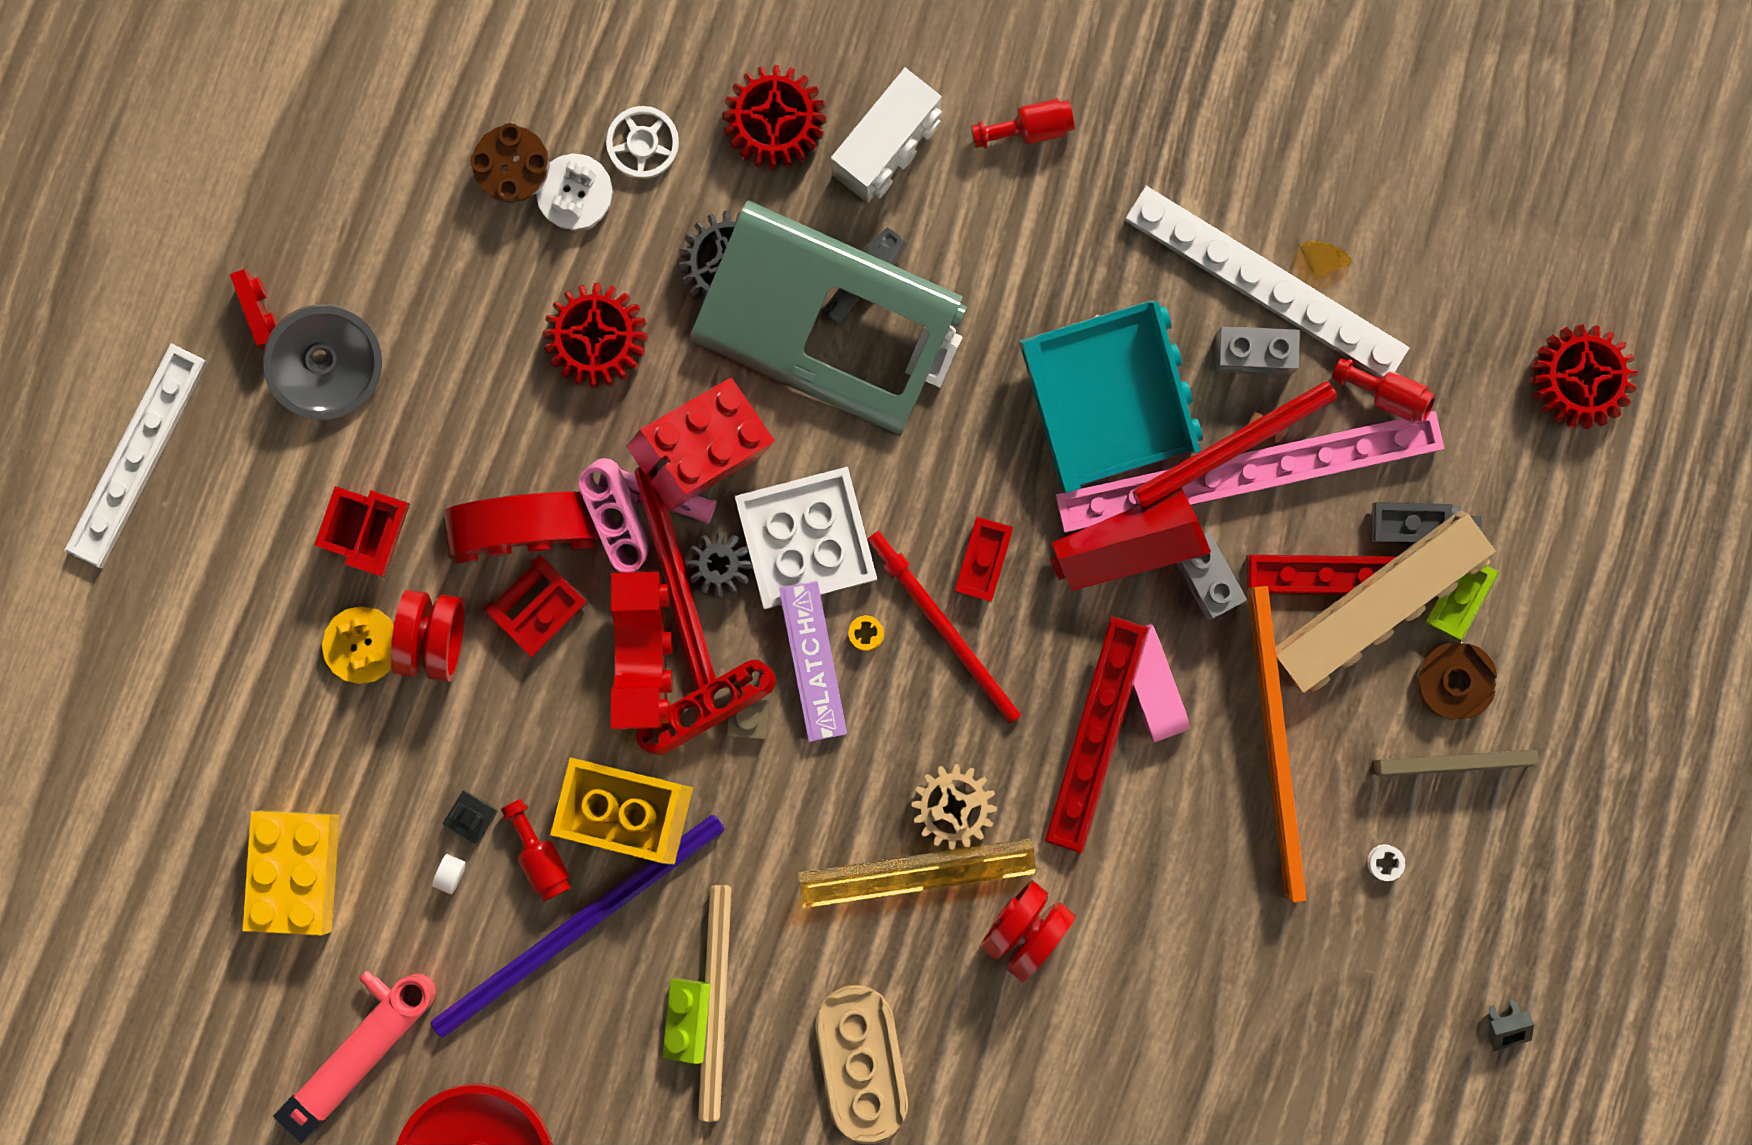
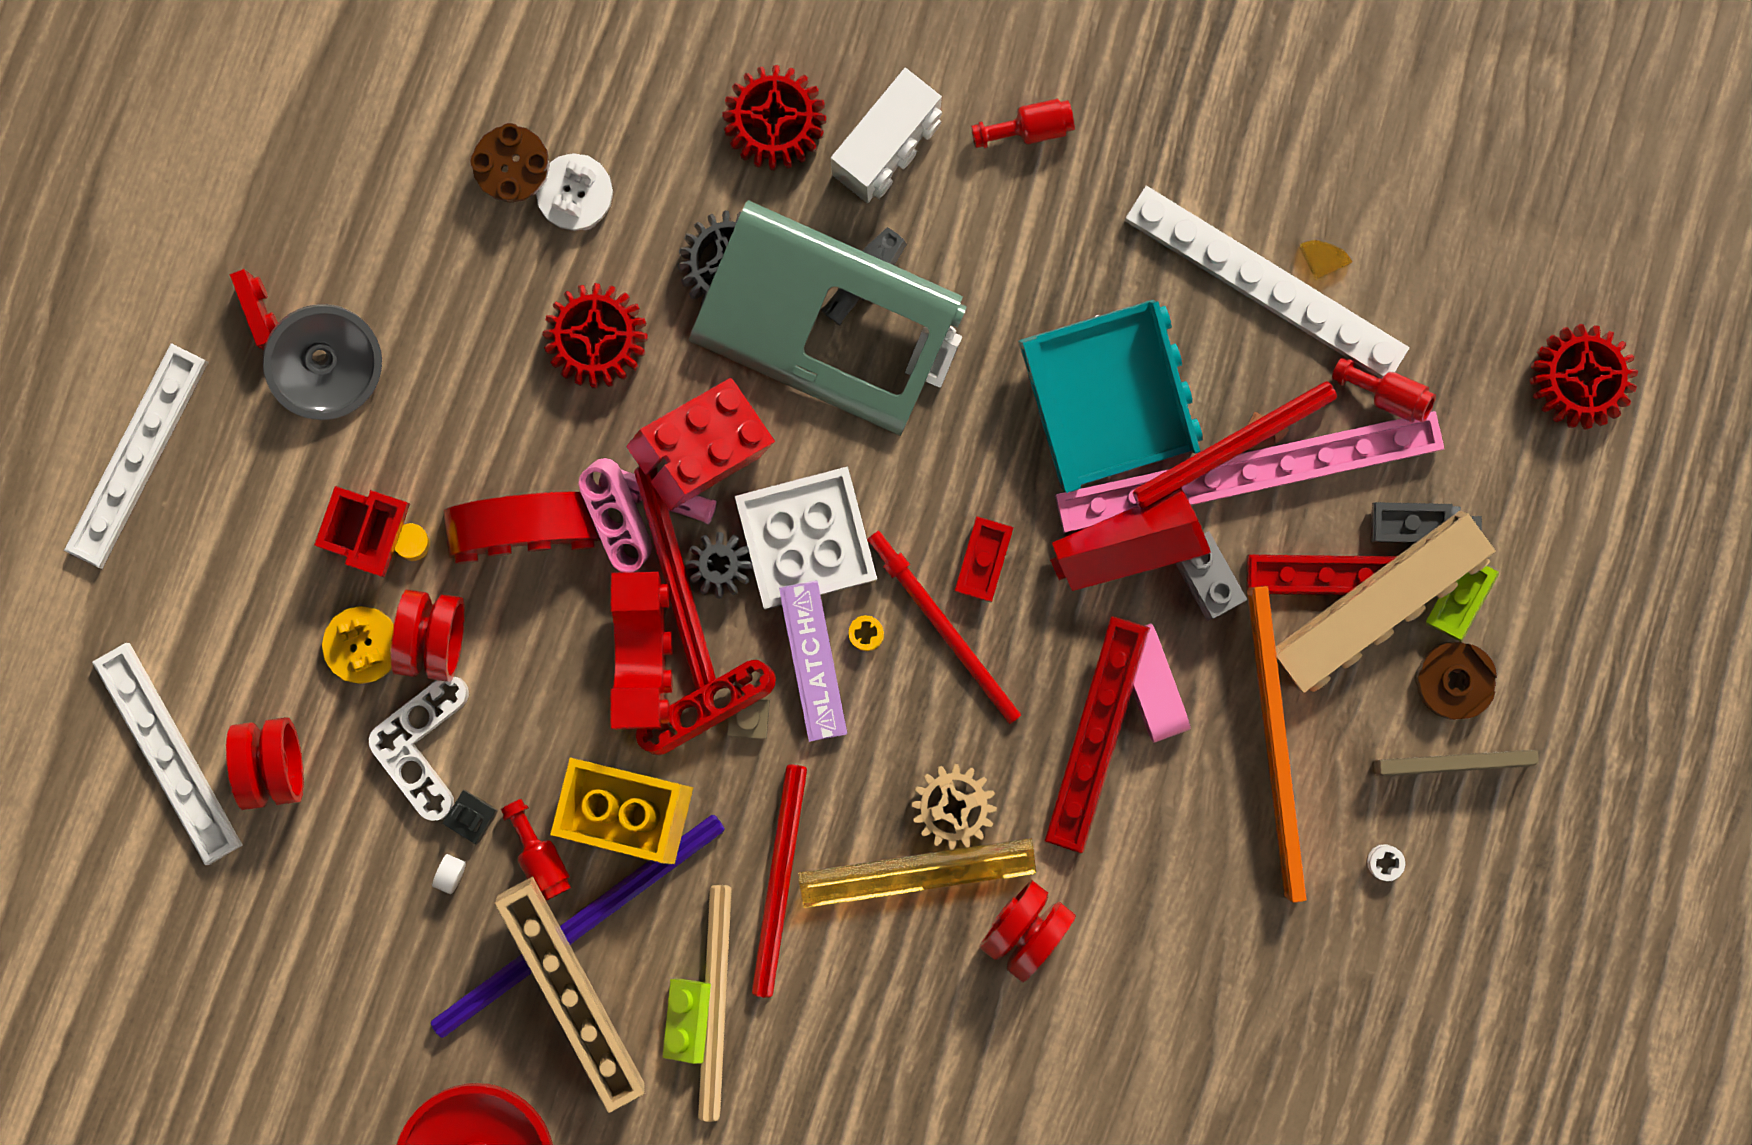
yellow brick [243,810,340,935] -> none
coral piece [273,971,437,1144] -> none
red plate [483,554,588,658] -> none
white wheel [606,106,679,179] -> none
tan tile [816,985,908,1144] -> none
light grey brick [1214,326,1300,375] -> none
pearl dark grey tile [1488,1000,1534,1051] -> none
none -> white tile [92,643,243,866]
none -> red wheel [226,717,304,810]
none -> white beam [369,676,469,821]
none -> yellow piece [395,523,430,561]
none -> tan brick [495,877,644,1113]
none -> red axle [752,764,807,998]

